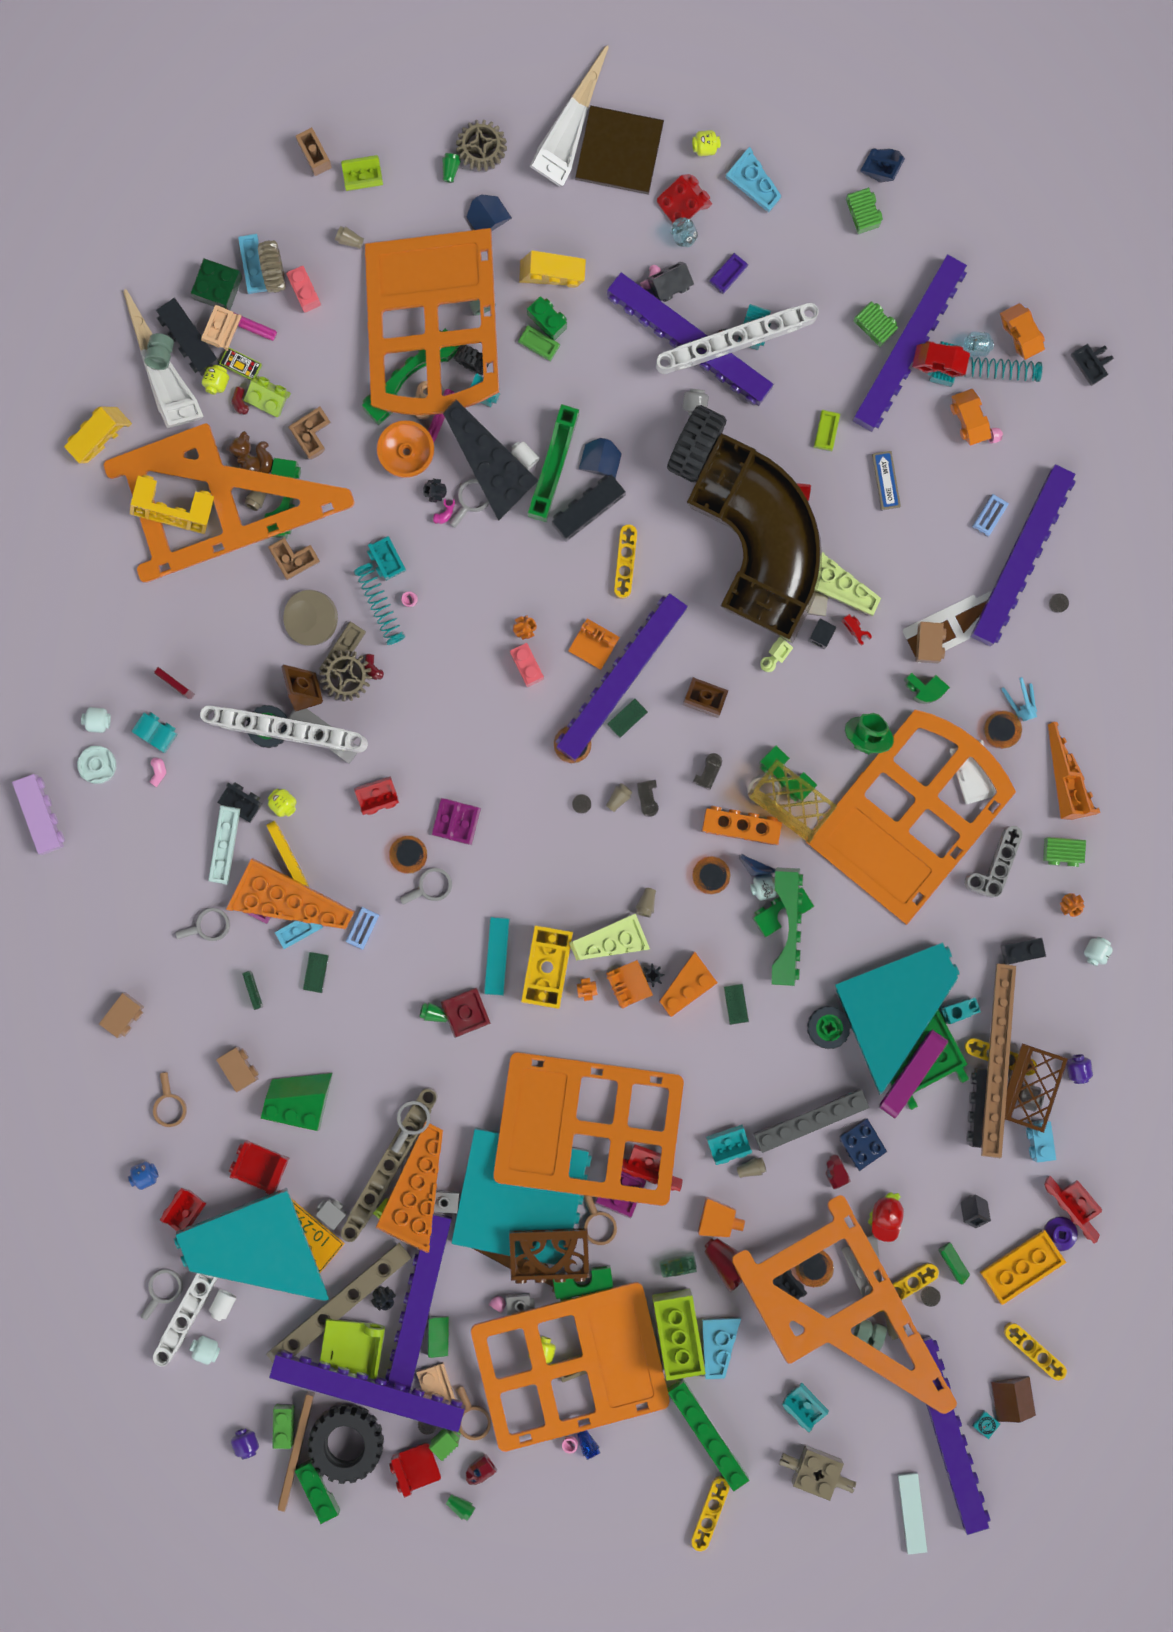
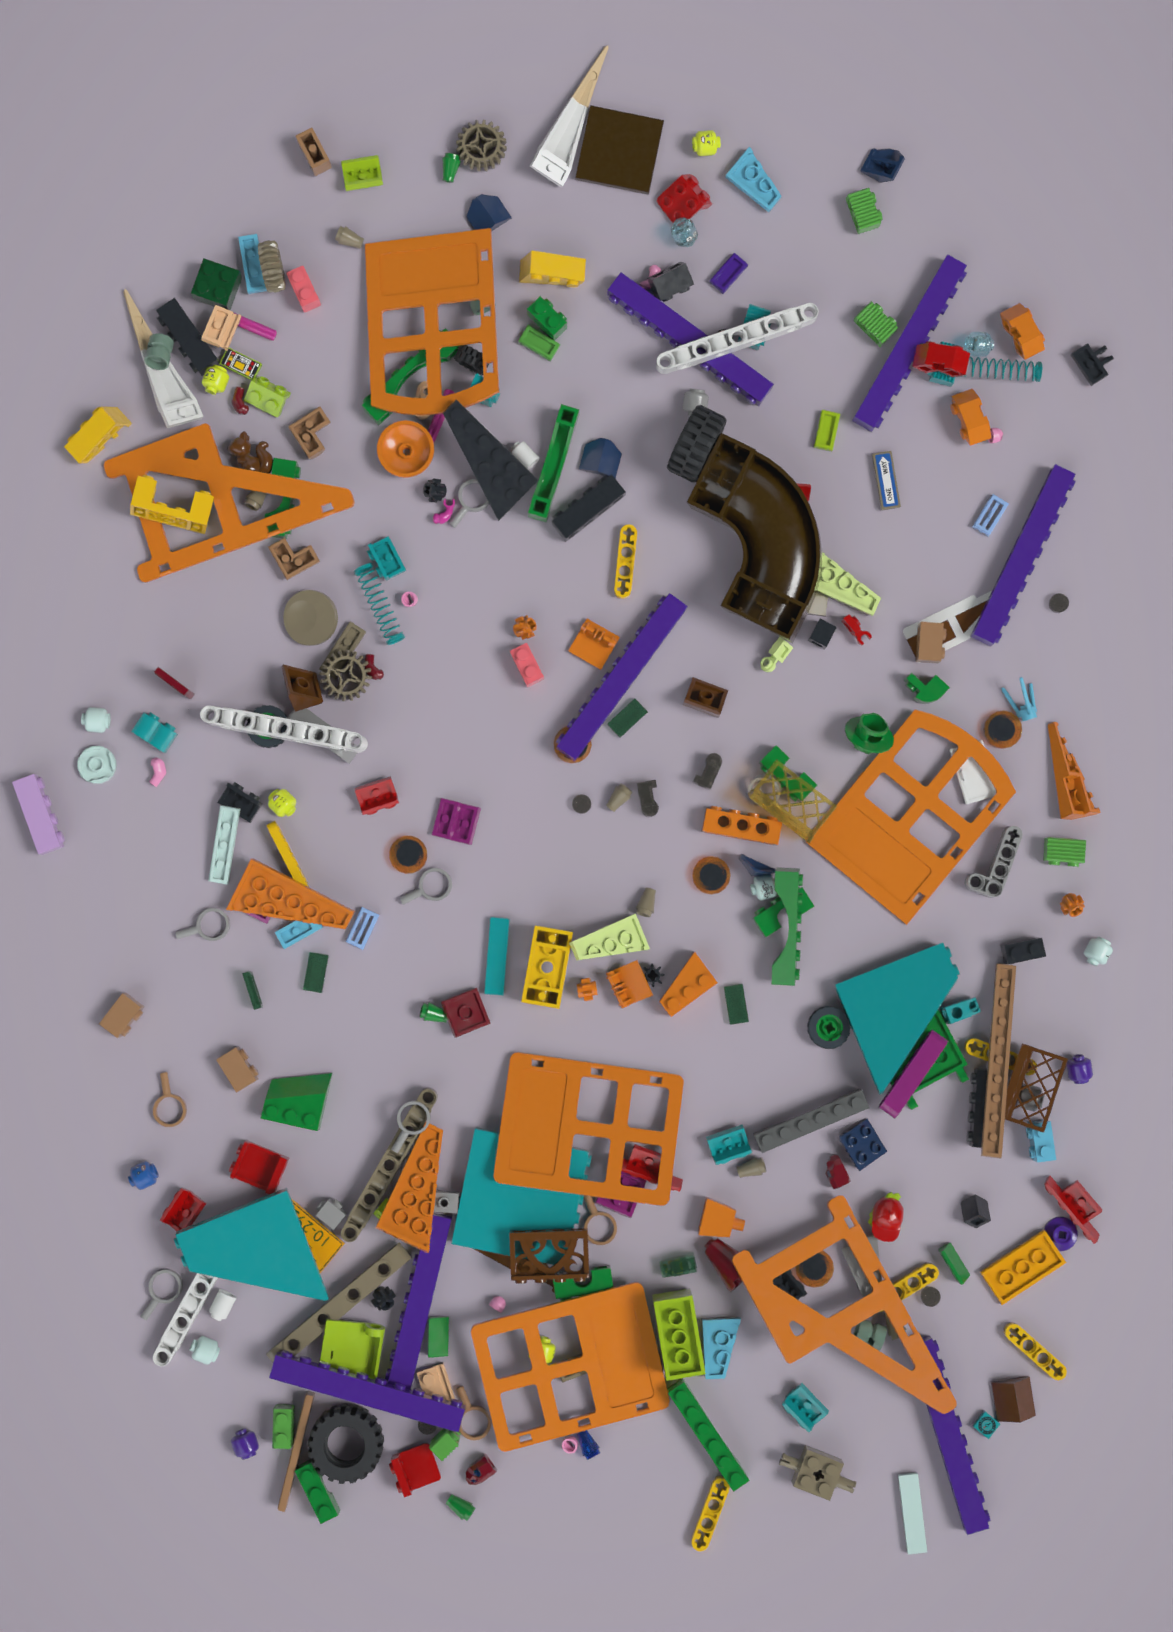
light grey brick [506,1293,535,1315] -> none

